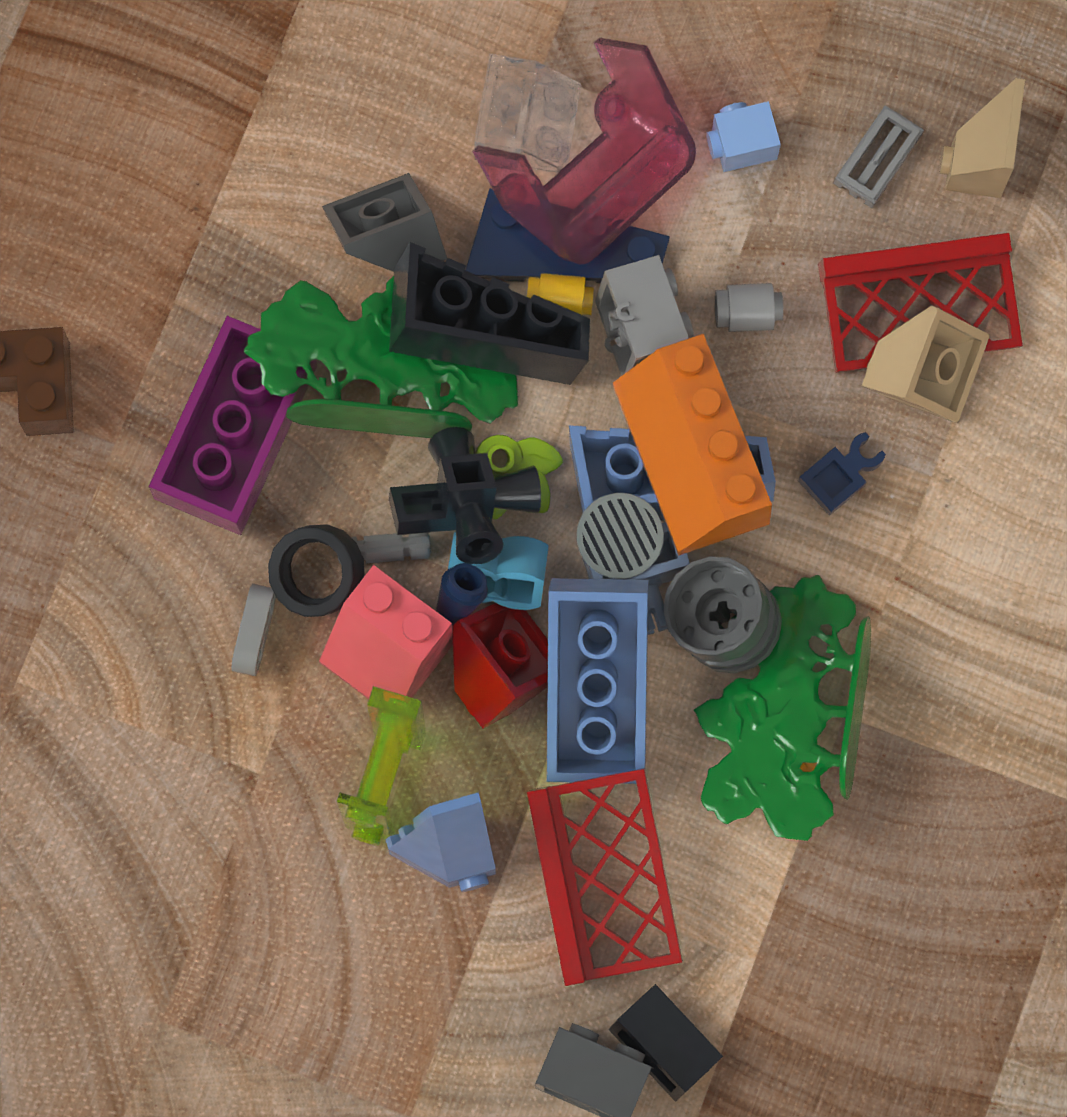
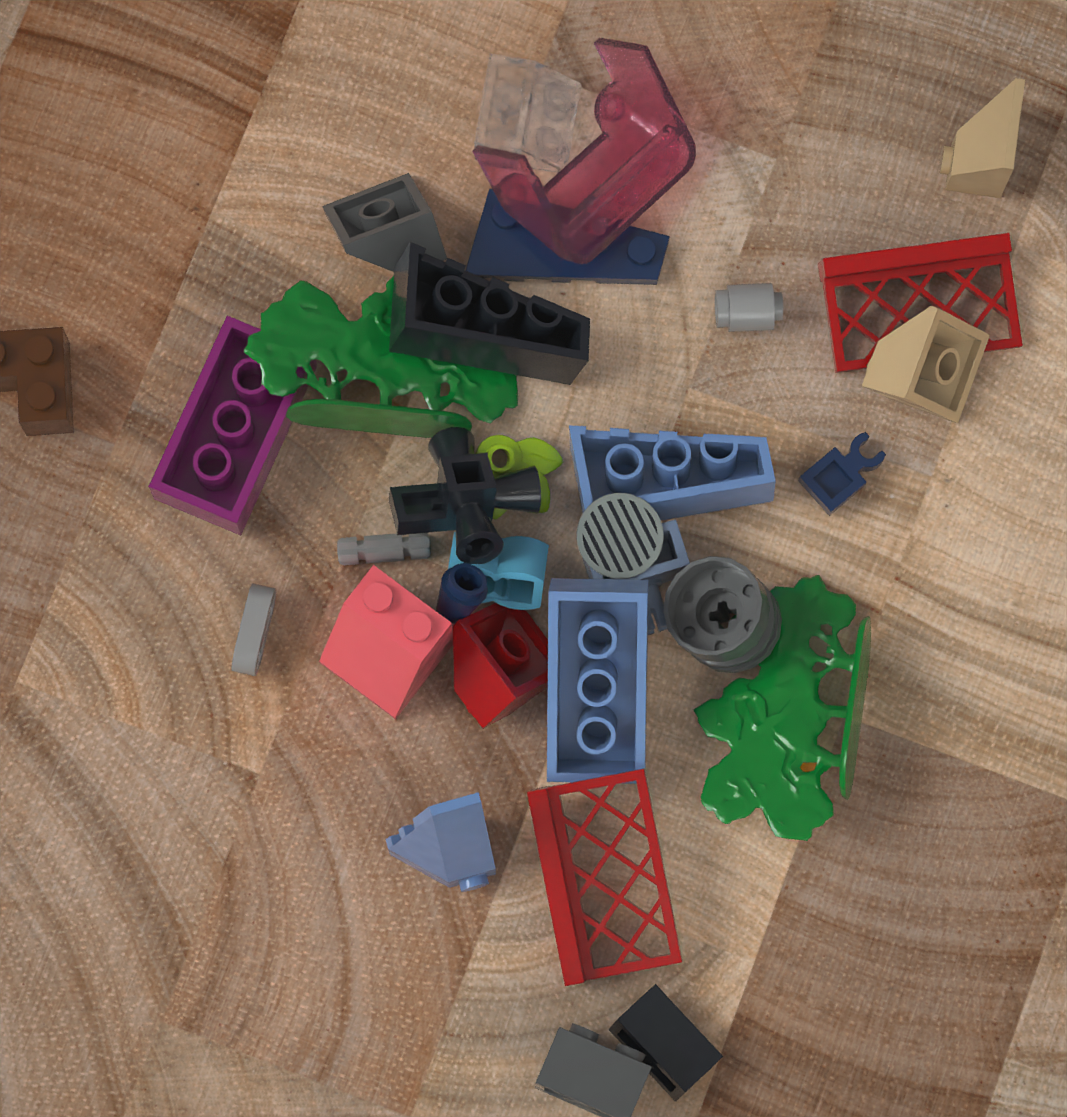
black tyre [268,524,365,617] -> none
clear neon green fence [337,686,426,846] -> none
yellow brick [527,273,594,315] -> none
light grey brick [595,255,694,376] -> none
orange slope [613,334,772,555] -> none
light blue brick [706,101,781,172] -> none
light grey tile [833,105,924,208] -> none

